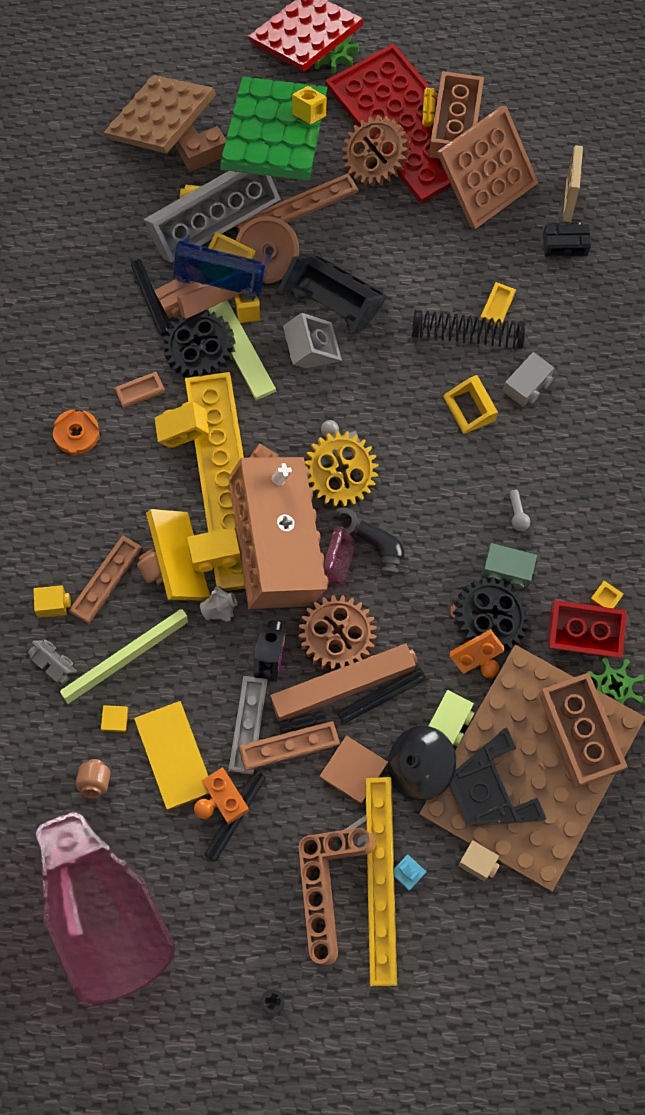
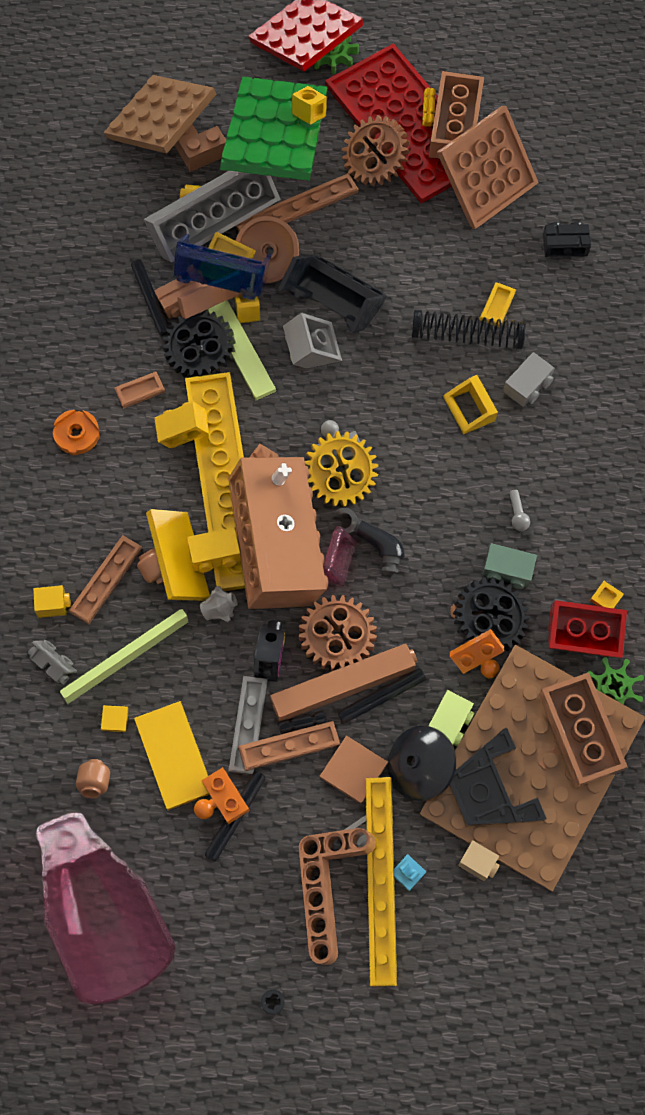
tan tile [563,145,583,222] -> none

